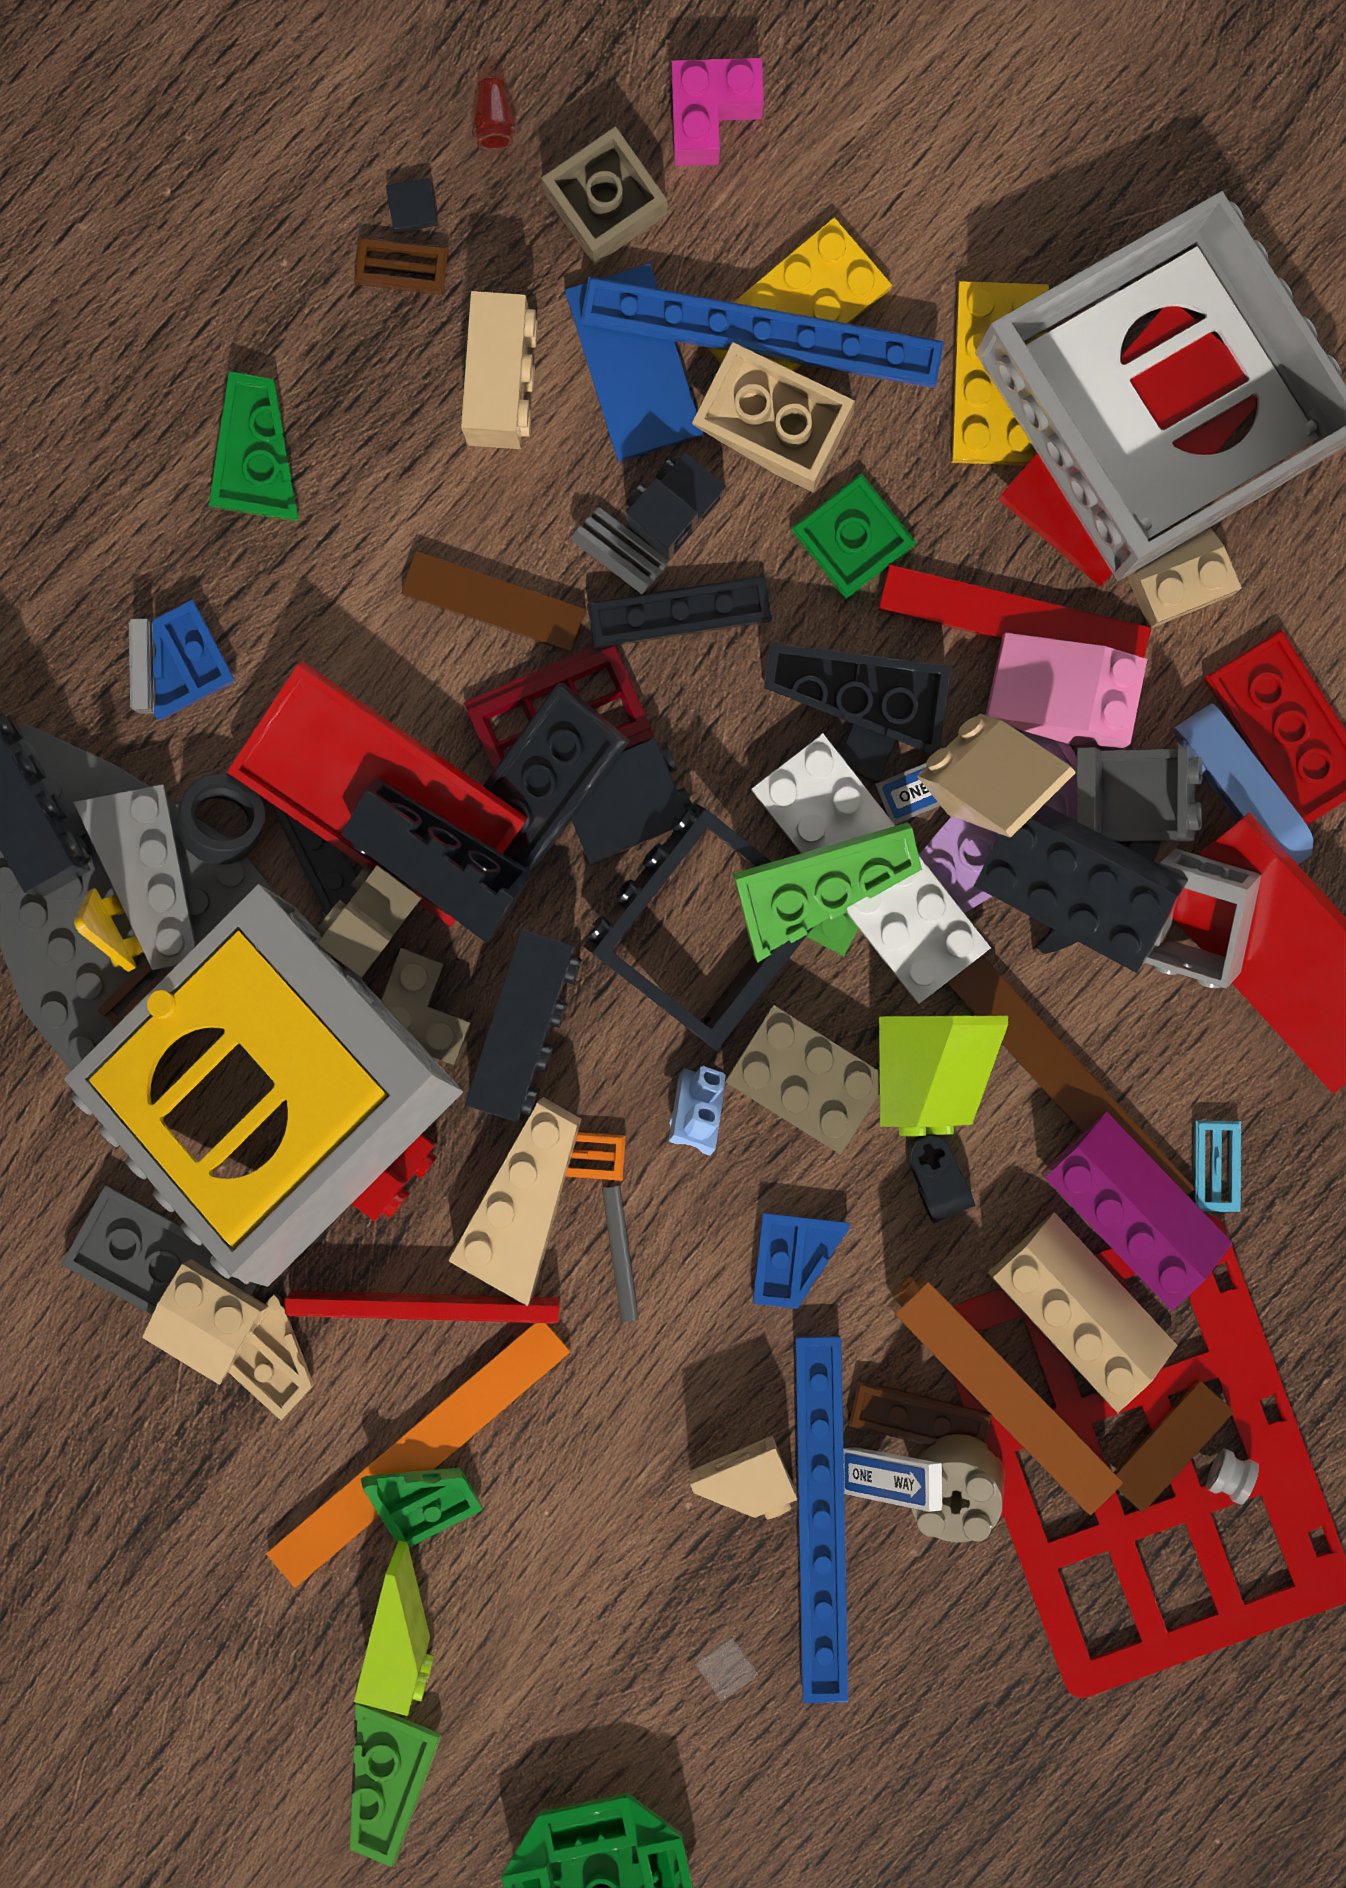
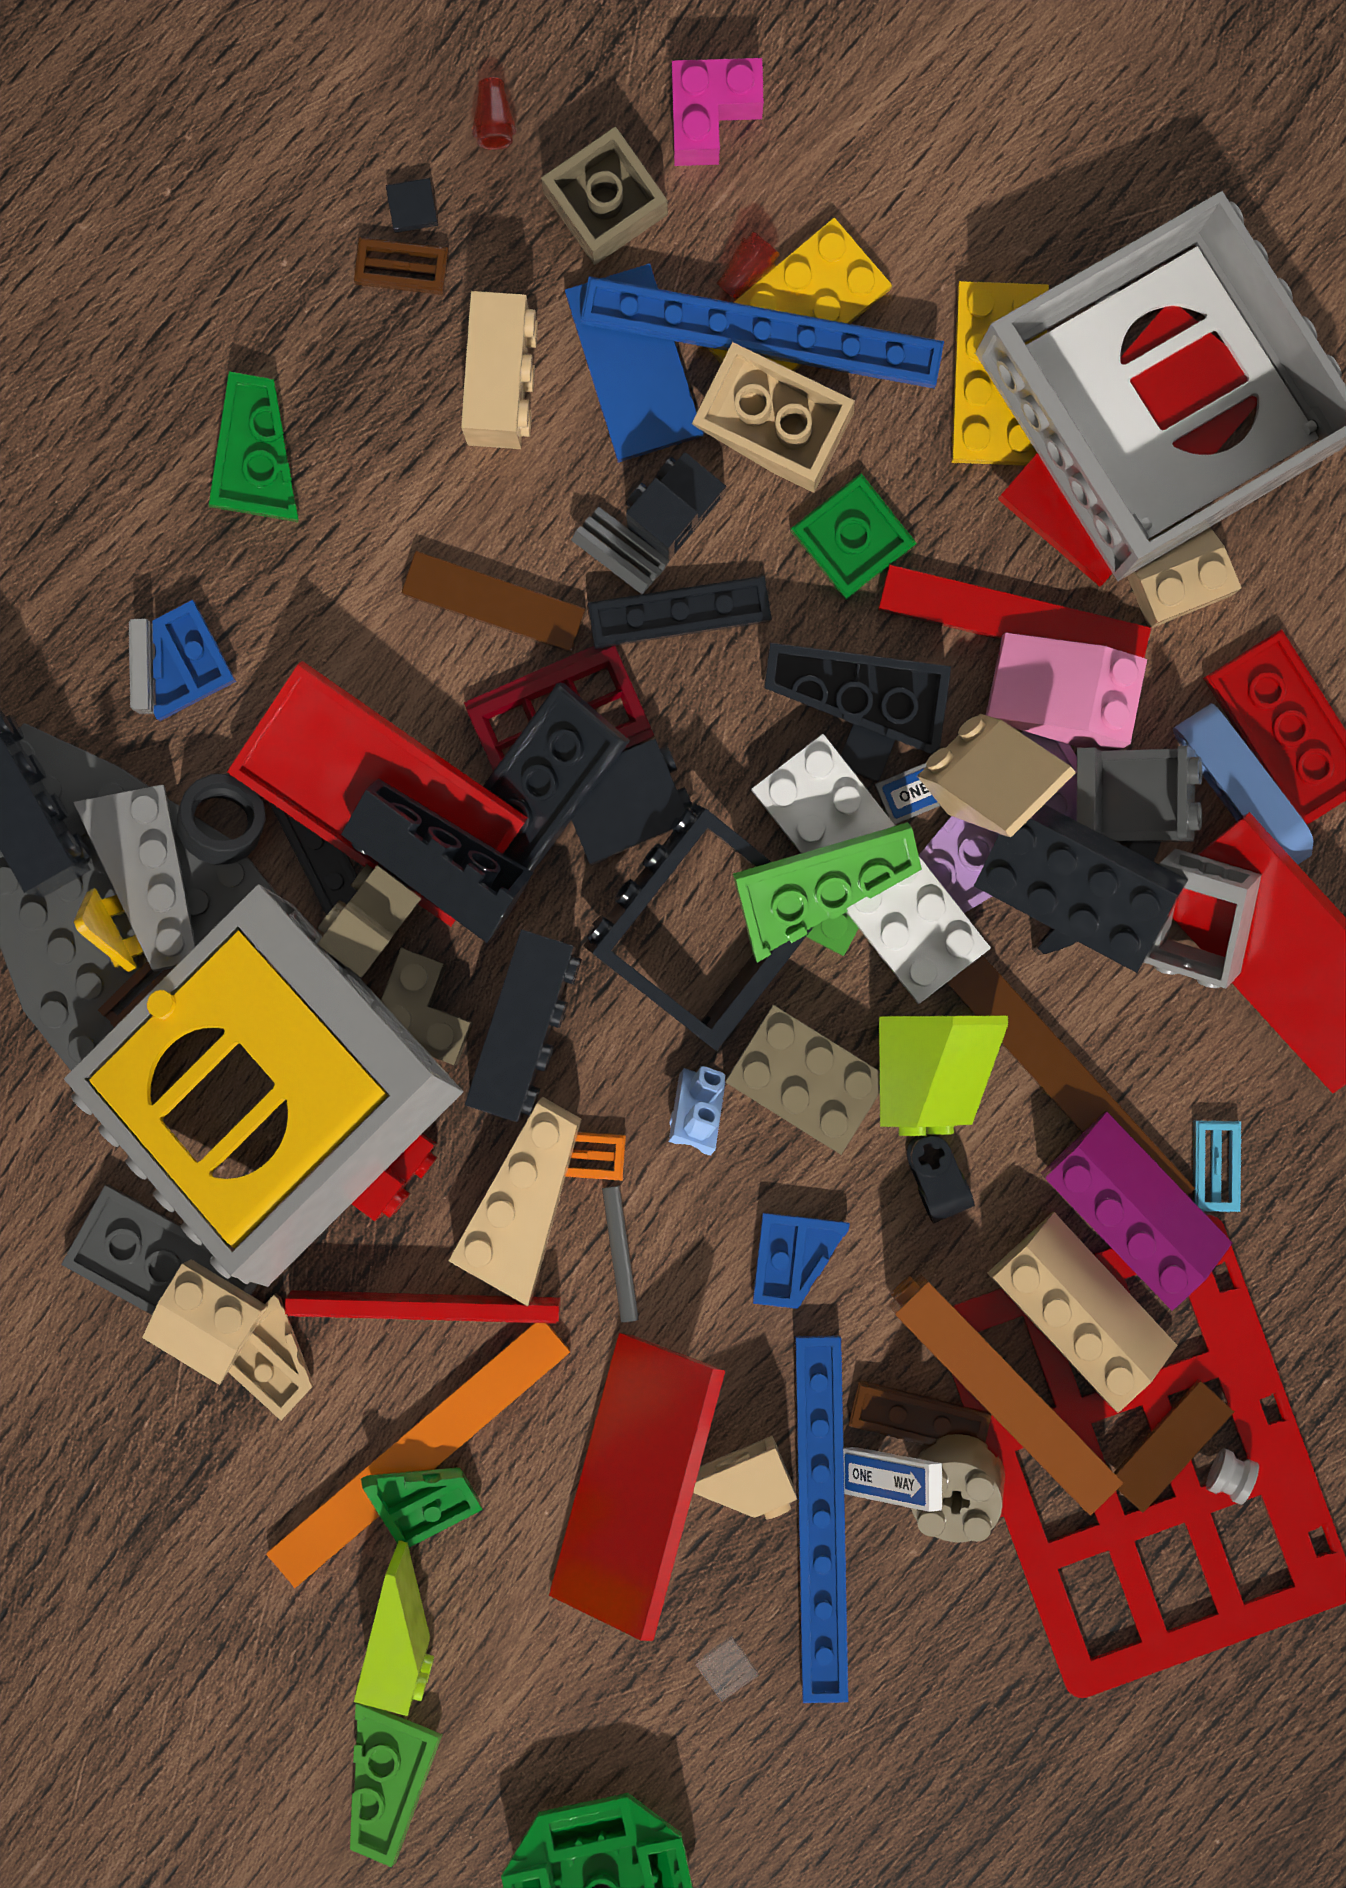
none -> red tile [549,1333,725,1641]
none -> clear red cone [716,231,780,300]

